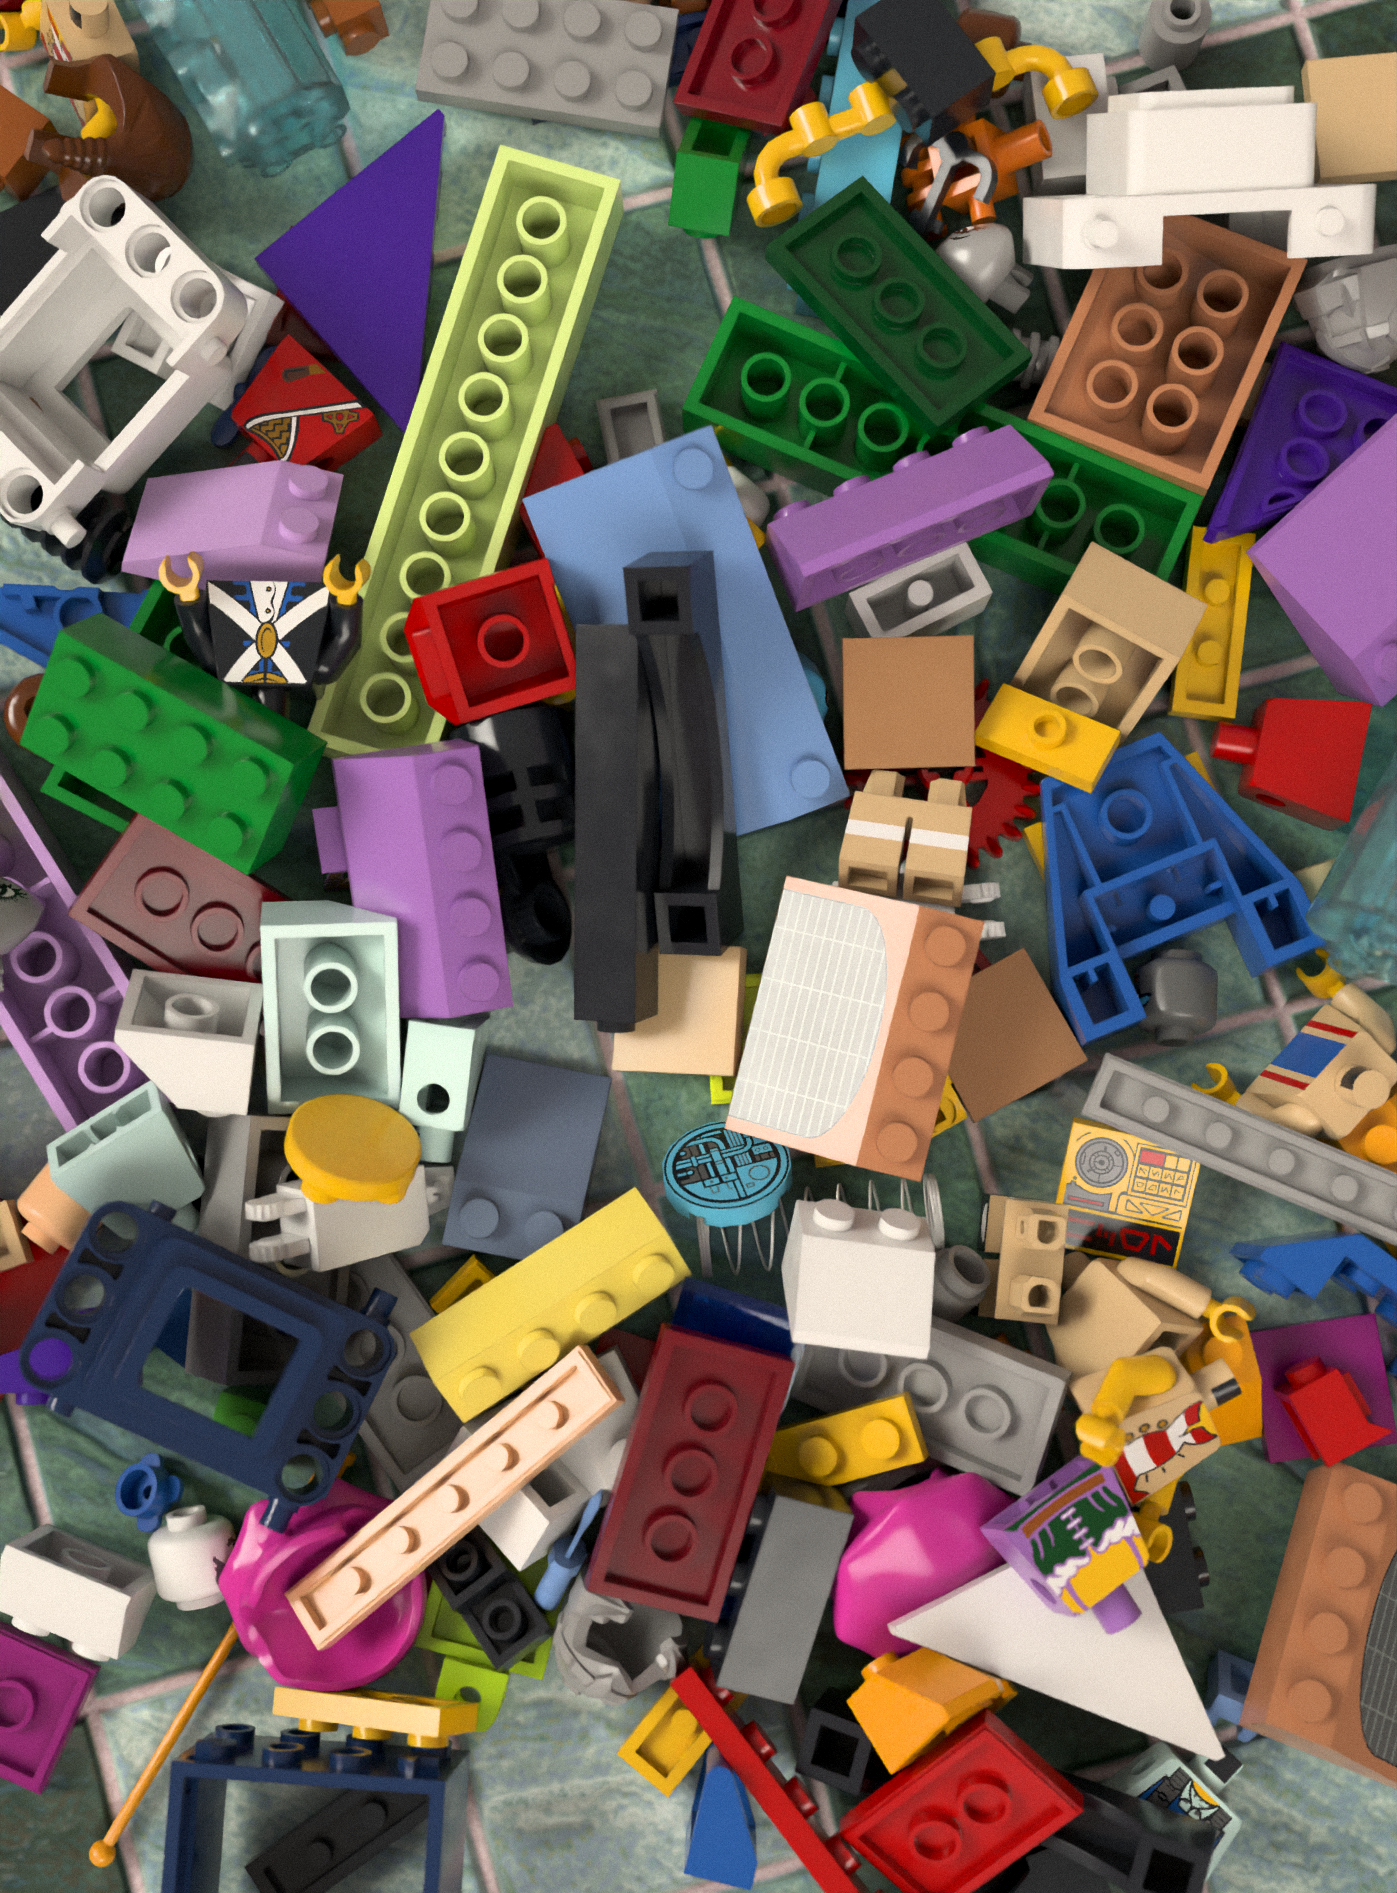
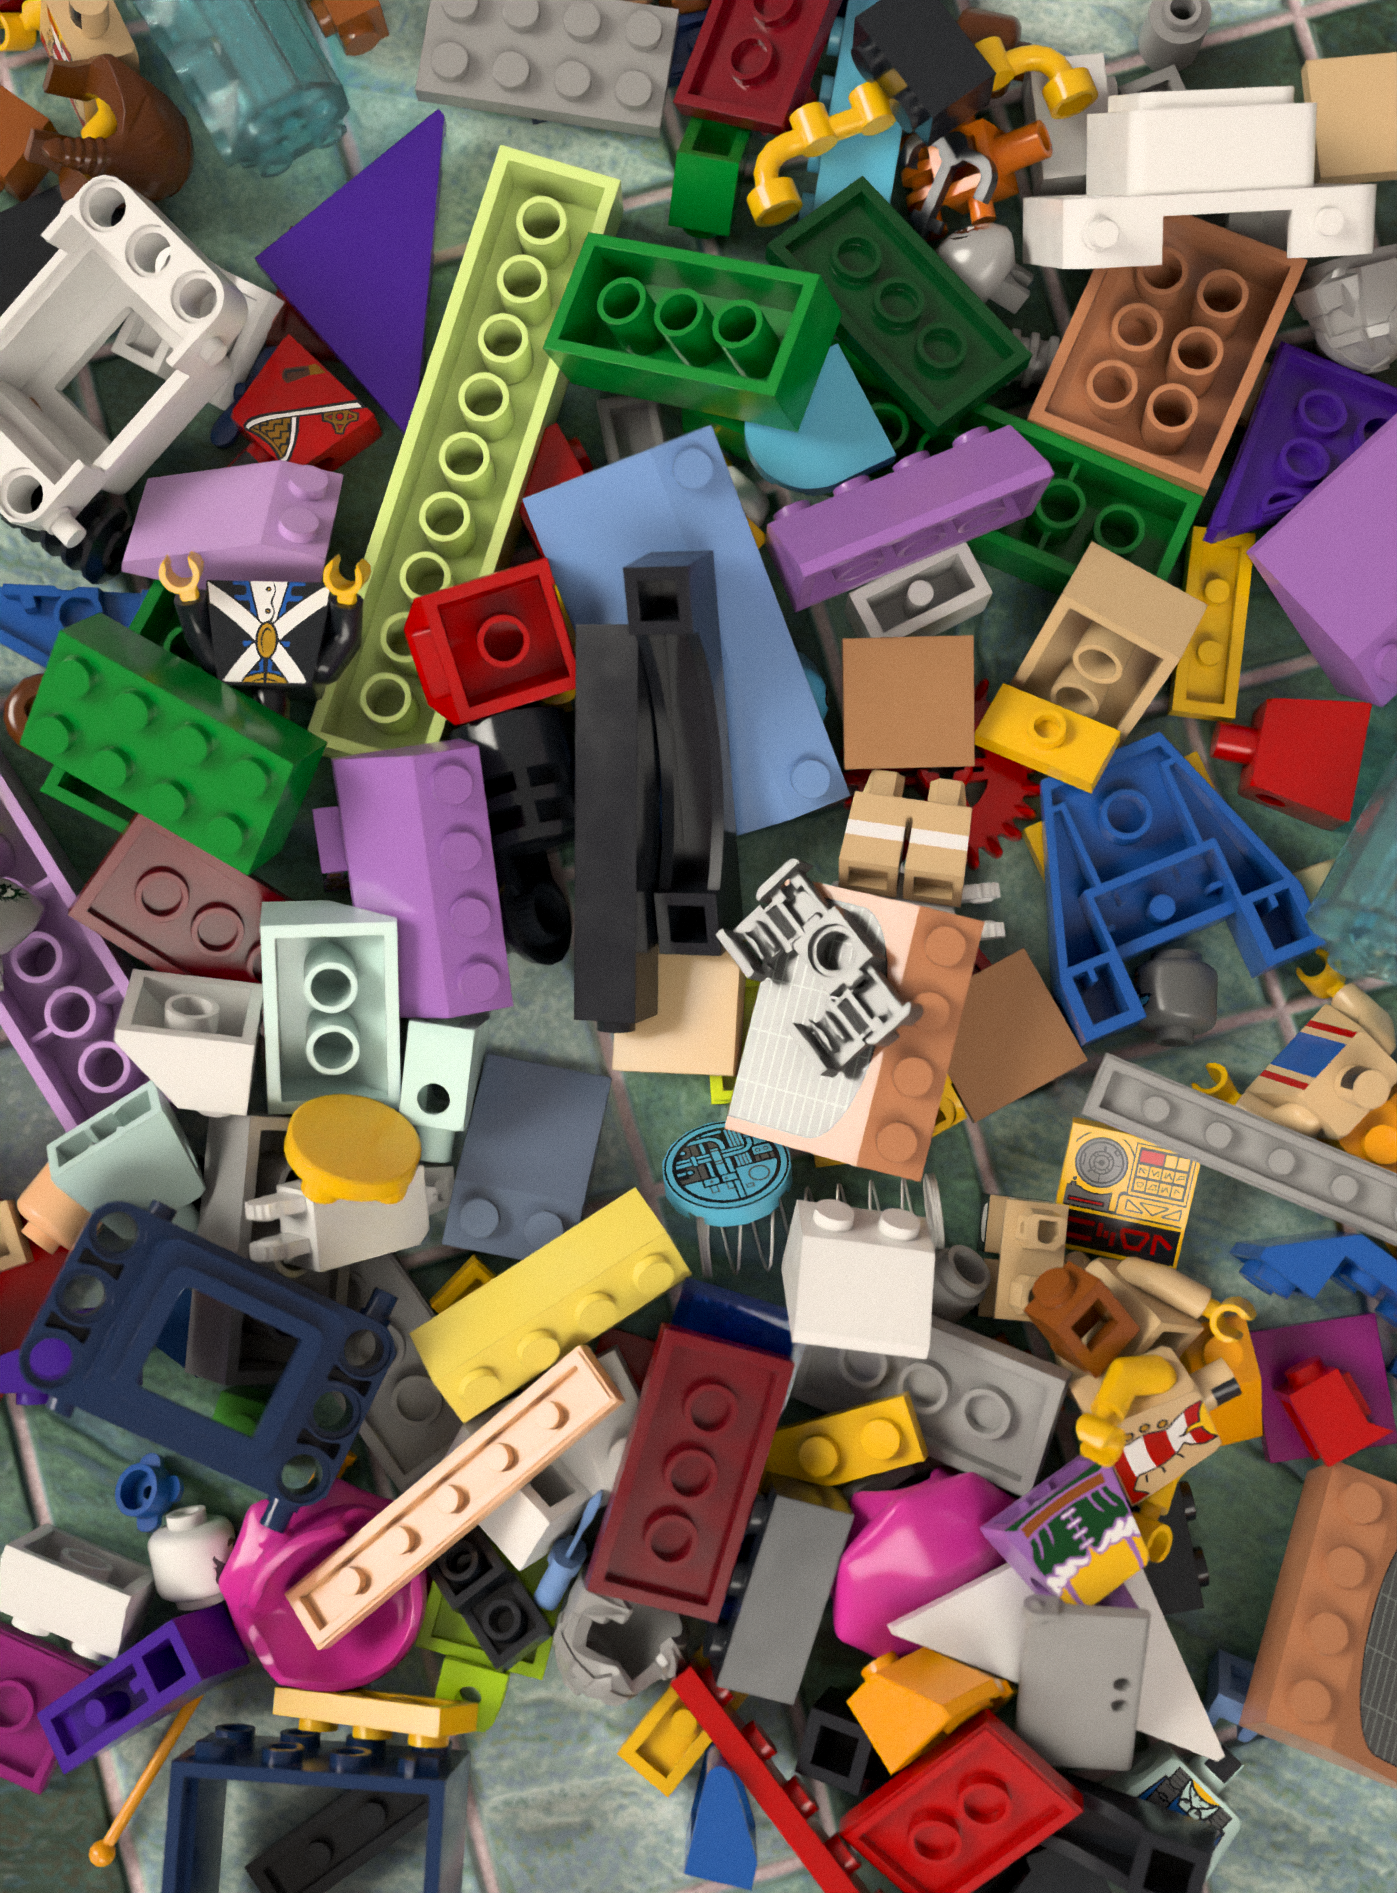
none -> dark purple slope [36,1603,251,1775]
none -> green brick [543,232,842,433]
none -> piece [715,858,923,1077]
none -> medium azure tile [744,343,896,496]
none -> light grey door [1014,1595,1151,1771]
none -> dark orange brick [1023,1261,1141,1379]

